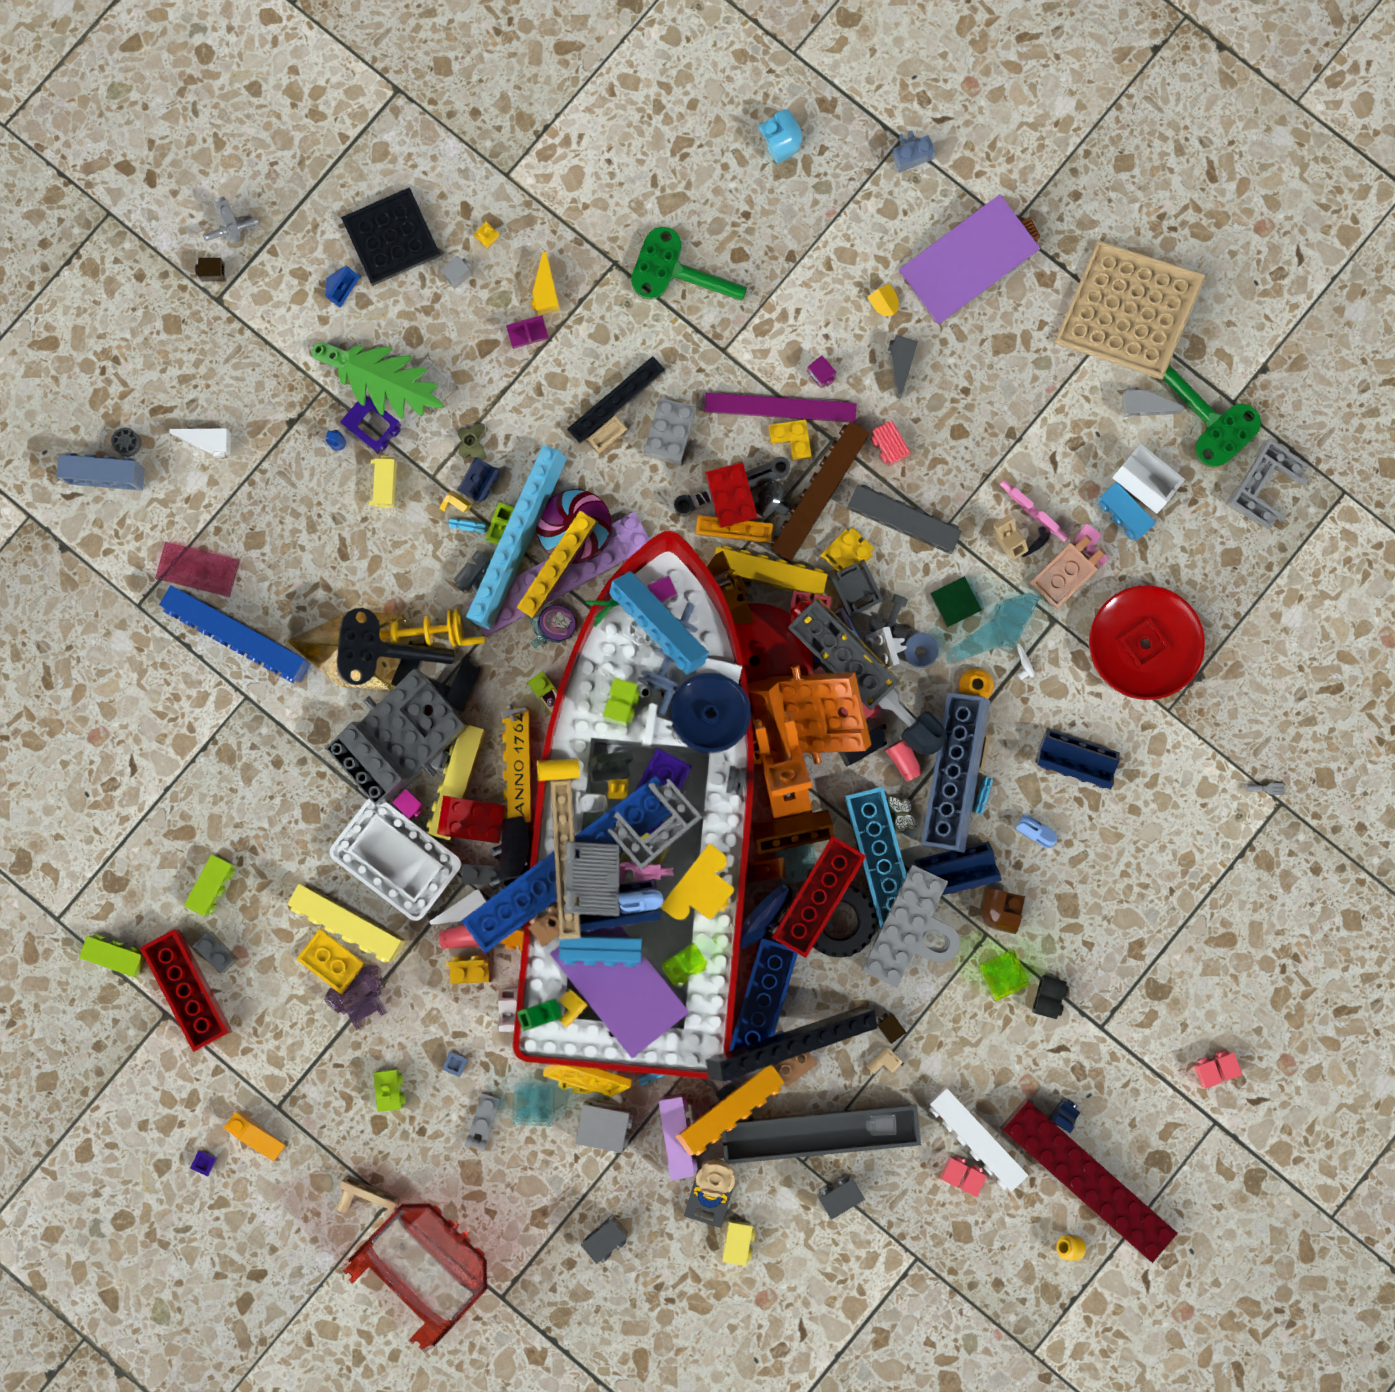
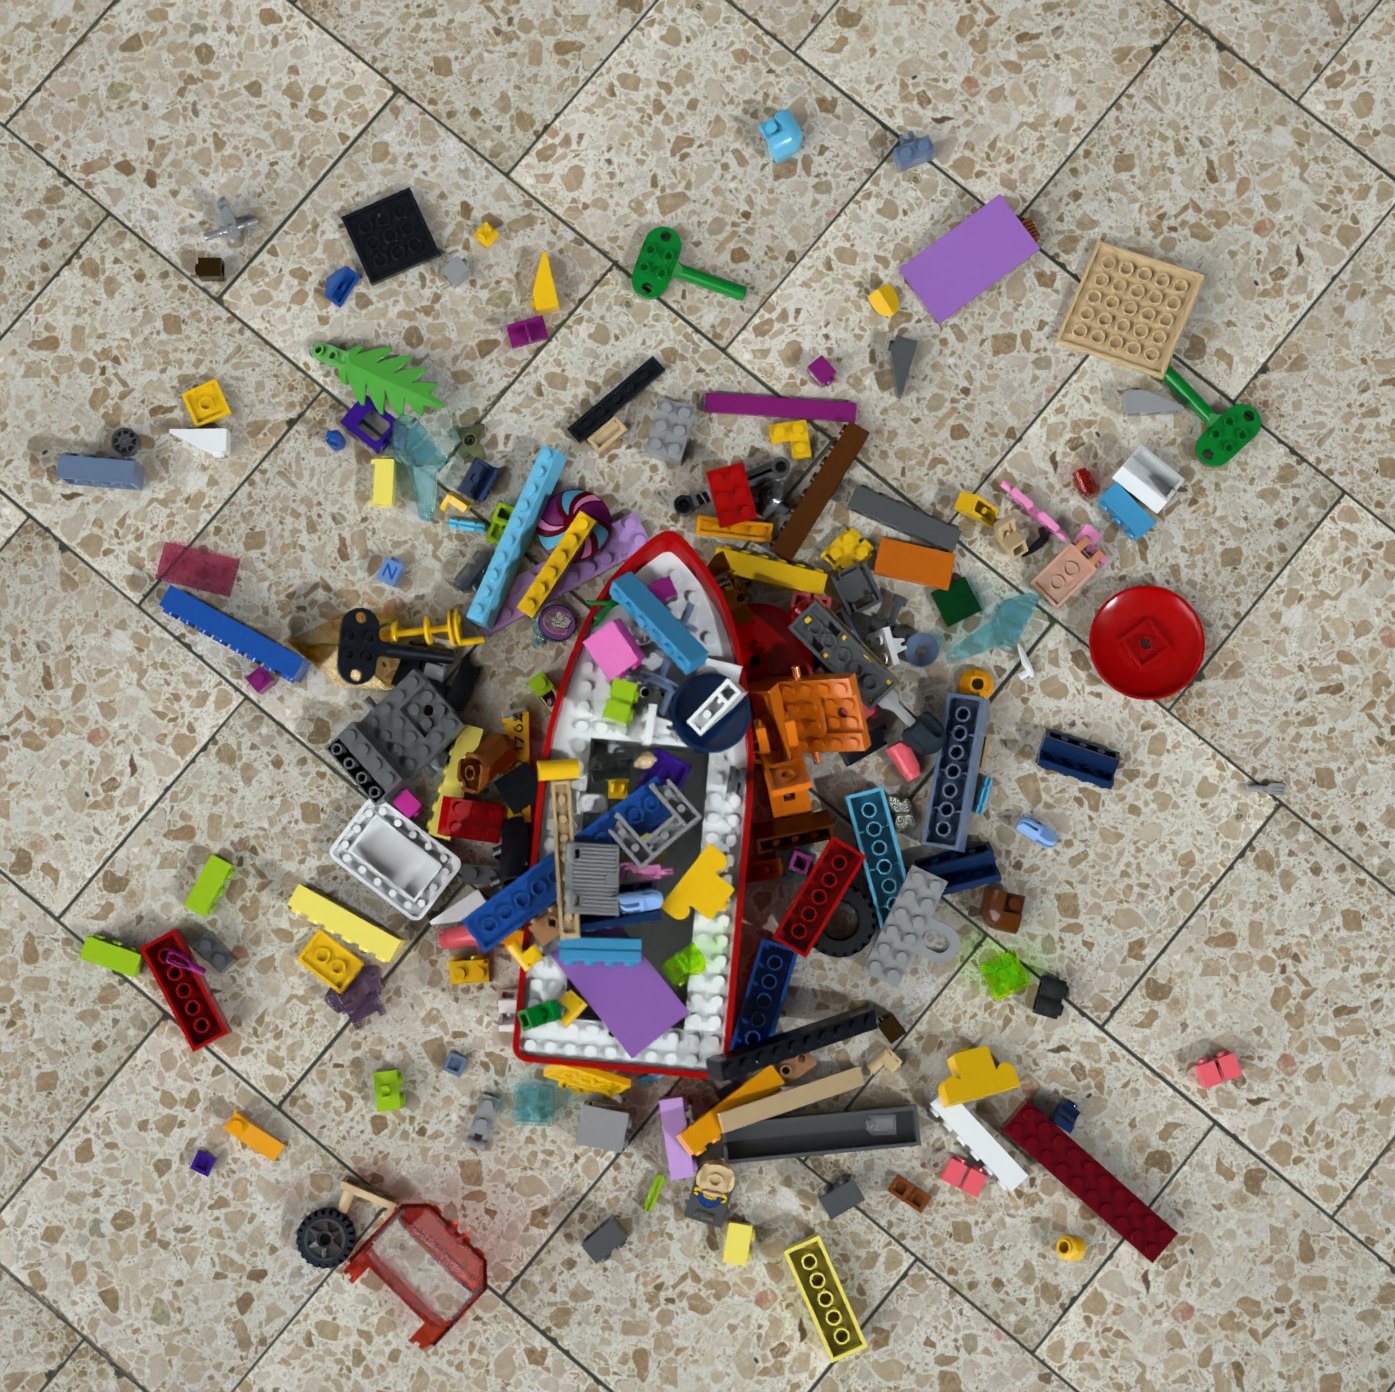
dark blue dish [739,884,793,949] -> none
coral brick [870,420,911,466] -> none
light grey wedge [1226,439,1309,529] -> none
none -> magenta piece [166,950,207,976]
none -> yellow plate [181,378,232,429]
none -> magenta brick [246,666,277,695]
none -> wheel [296,1208,357,1269]
none -> medium blue brick [376,557,406,588]
none -> clear light blue slope [391,414,450,522]
none -> light grey brick [423,662,448,682]
none -> dark orange brick [457,733,515,794]
none -> black tile [493,761,539,815]
none -> yellow piece [507,941,546,972]
none -> brick [583,618,647,682]
none -> tan piece [634,751,657,769]
none -> lime axle [642,1173,666,1212]
none -> white slope [686,678,748,736]
none -> tan tile [717,1066,865,1133]
none -> light yellow brick [783,1232,868,1363]
none -> magenta brick [788,848,817,875]
none -> orange tile [873,537,956,591]
none -> dark orange slope [887,1174,932,1213]
none -> yellow brick [938,1046,1020,1108]
none -> yellow slope [954,492,999,527]
none -> clear red brick [1072,467,1098,497]

